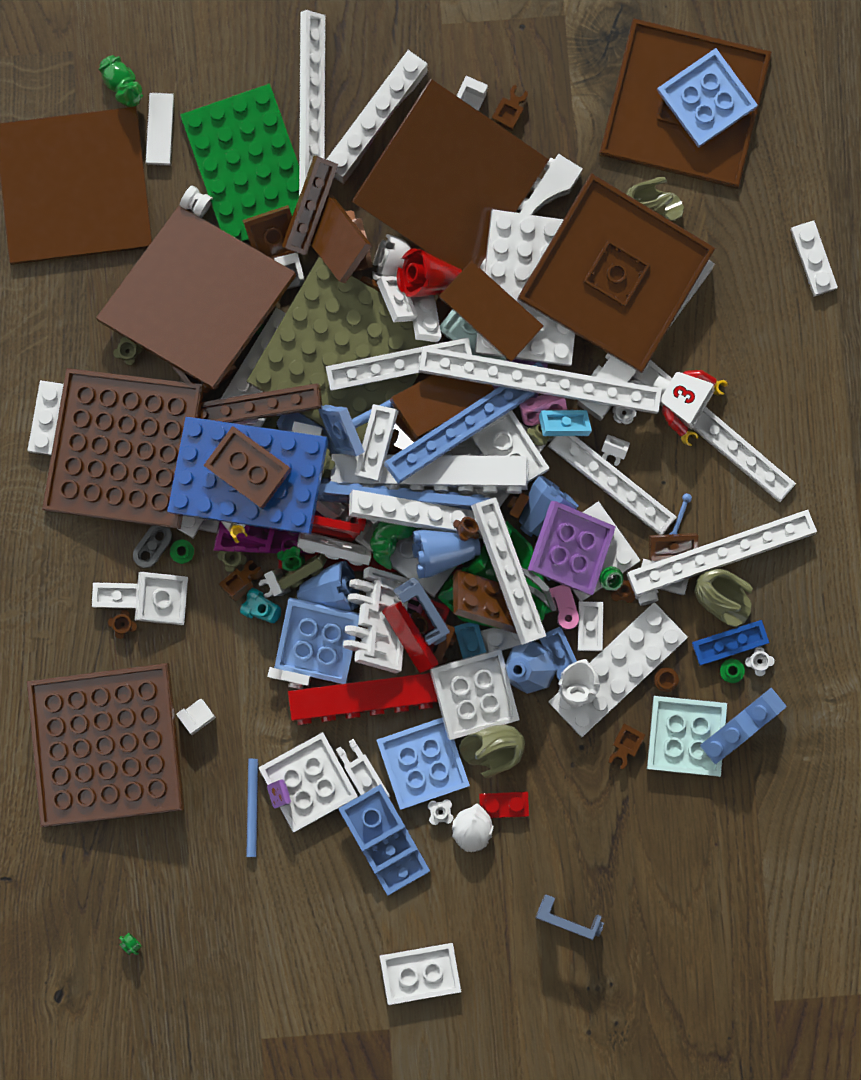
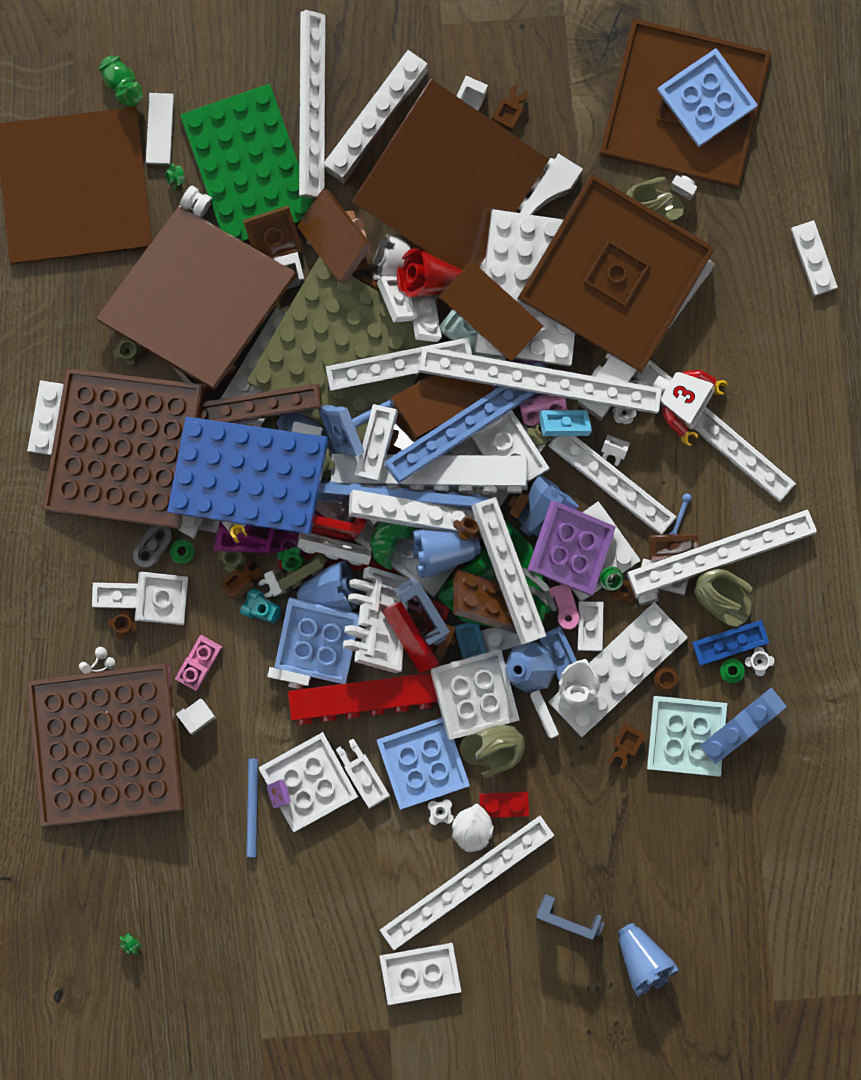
reddish brown plate [203,426,292,509] -> none
plate [282,155,338,255] -> none
medium blue slope [338,784,431,896] -> none
none -> white piece [79,647,115,674]
none -> green plate [165,163,185,190]
none -> bright pink slope [175,635,222,691]
none -> white plate [380,816,554,950]
none -> white tile [530,690,559,739]
none -> medium blue cone [617,923,679,997]
none -> white plate [670,175,697,201]

